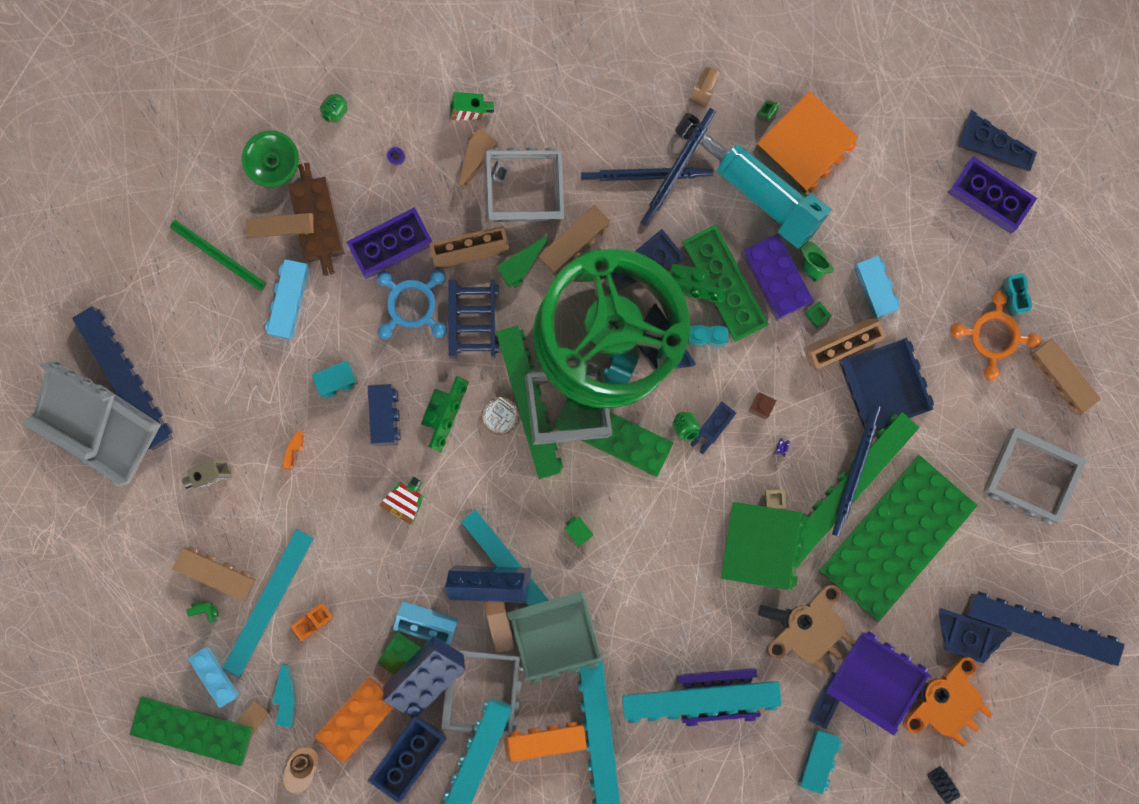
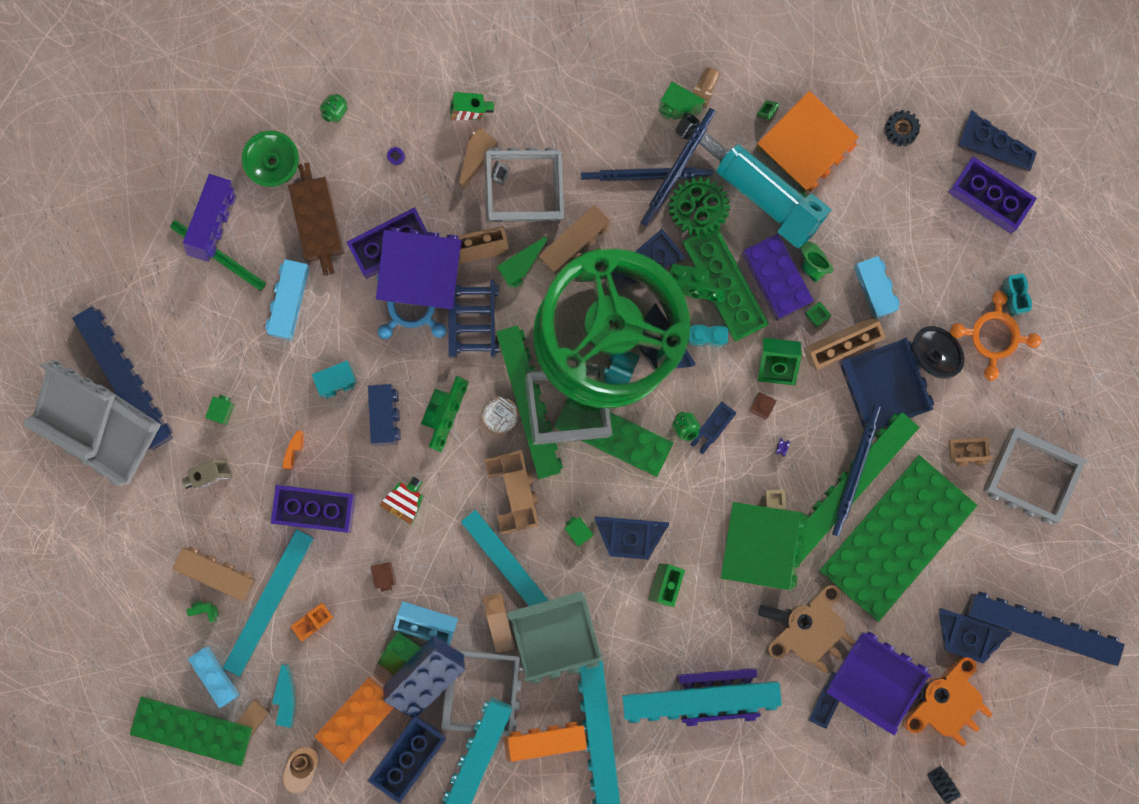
medium nougat tile [246,213,314,238] -> none
dark blue slope [445,565,531,603] -> none
teal brick [798,728,842,795] -> none
medium nougat brick [1030,339,1101,415] -> none
none -> dark purple brick [183,174,236,262]
none -> green brick [205,395,235,425]
none -> dark purple brick [271,485,356,533]
none -> copper brick [371,562,396,592]
none -> dark purple panel [376,227,462,310]
none -> medium nougat bracket [484,450,539,535]
none -> dark blue wing [595,516,669,560]
none -> green brick [648,563,685,607]
none -> green slope [658,81,705,120]
none -> green gear [668,177,730,237]
none -> green slope [757,338,802,386]
none -> black bush [884,110,921,147]
none -> black dish [912,326,965,379]
none -> medium nougat bracket [948,437,993,466]

